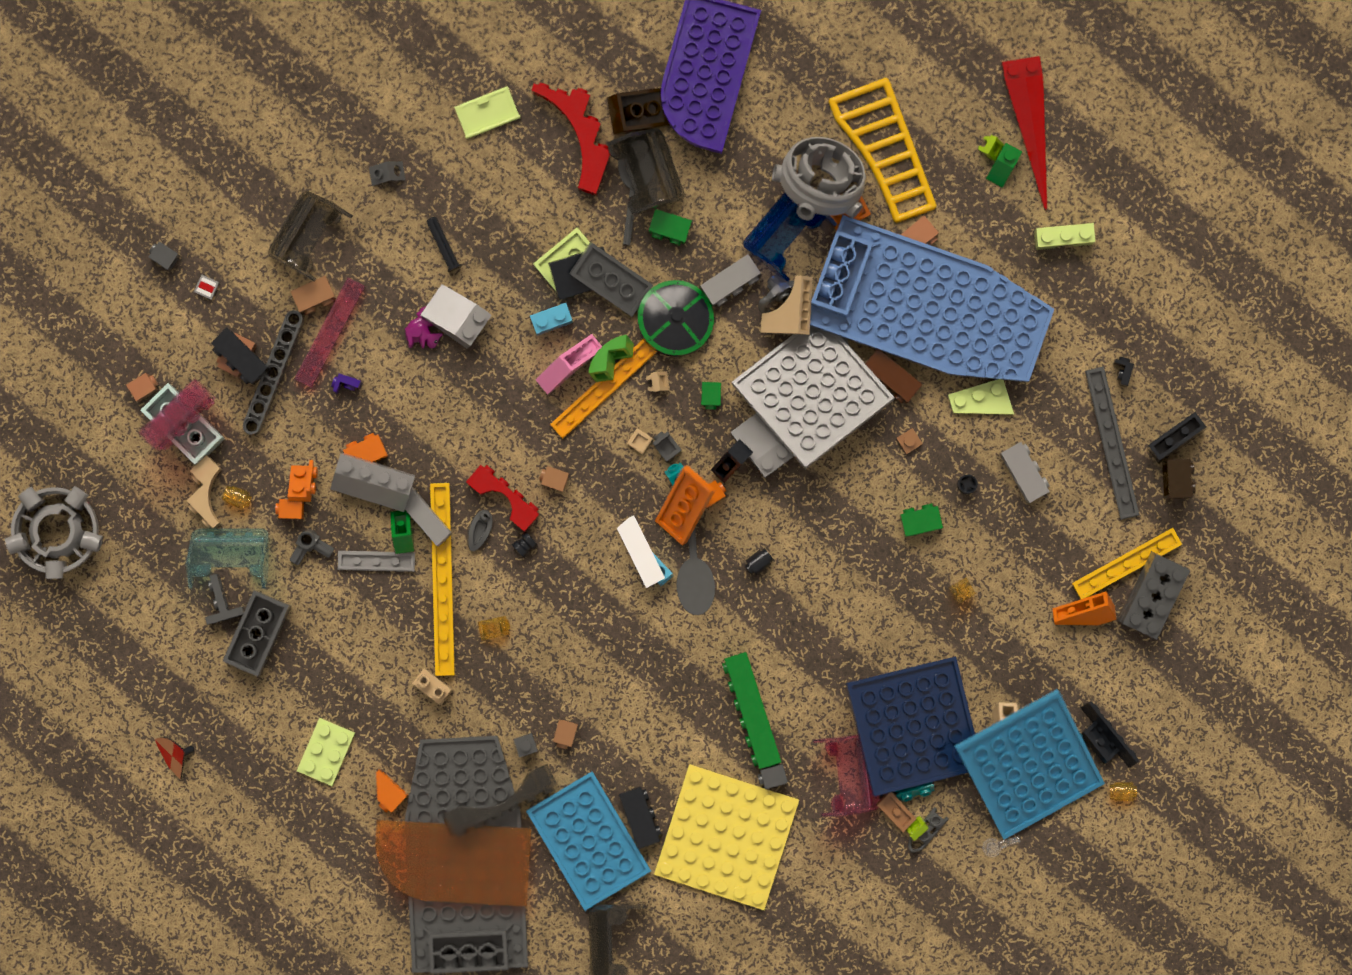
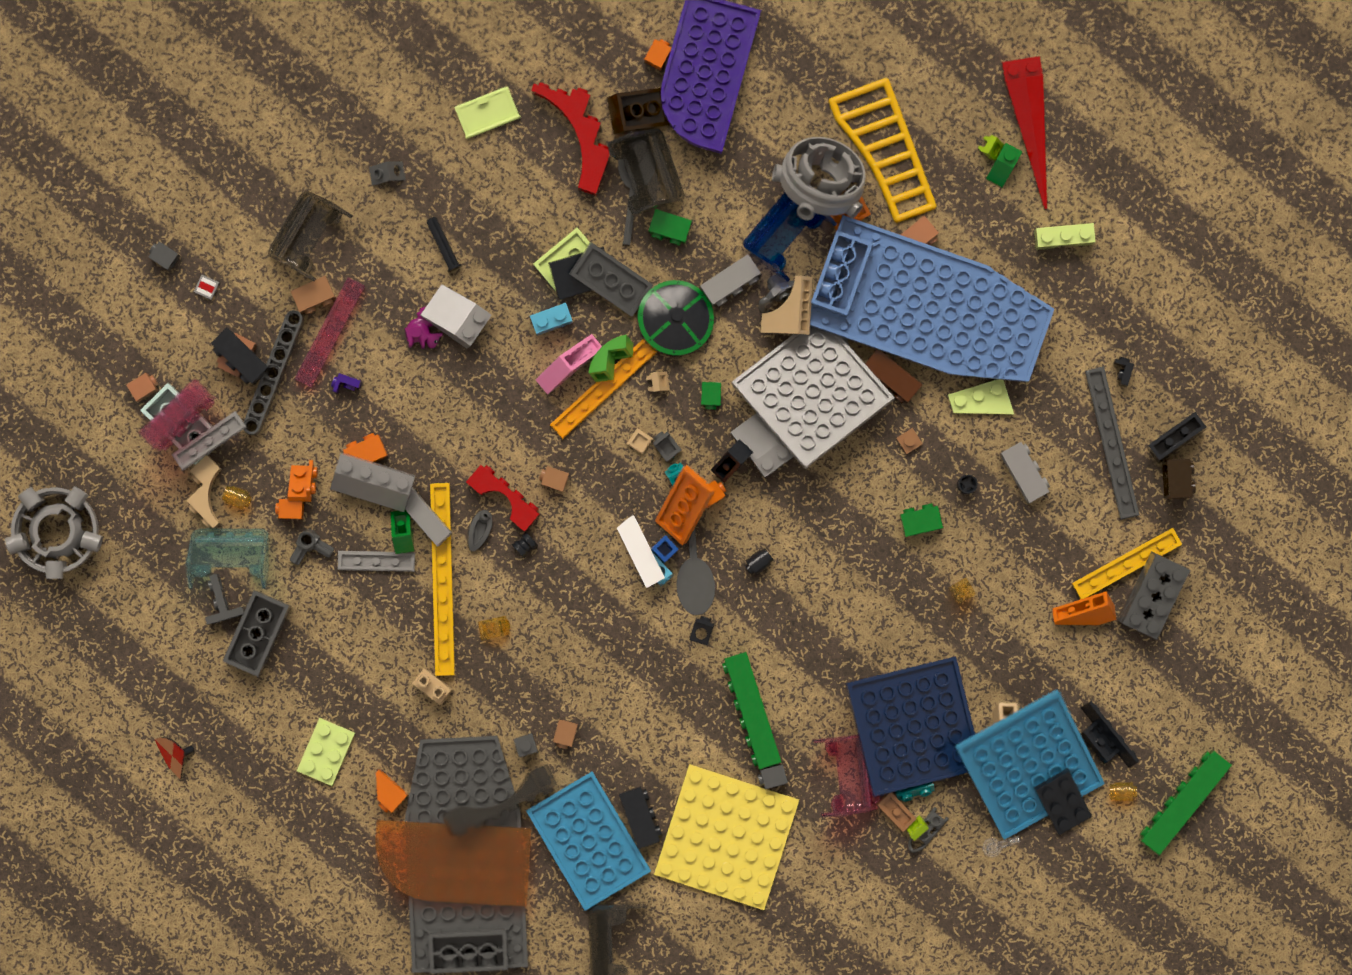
none -> light grey tile [172,411,247,471]
none -> orange brick [644,39,671,71]
none -> blue brick [651,535,679,564]
none -> black bracket [689,616,714,645]
none -> black plate [1033,769,1093,835]
none -> green brick [1139,750,1232,855]

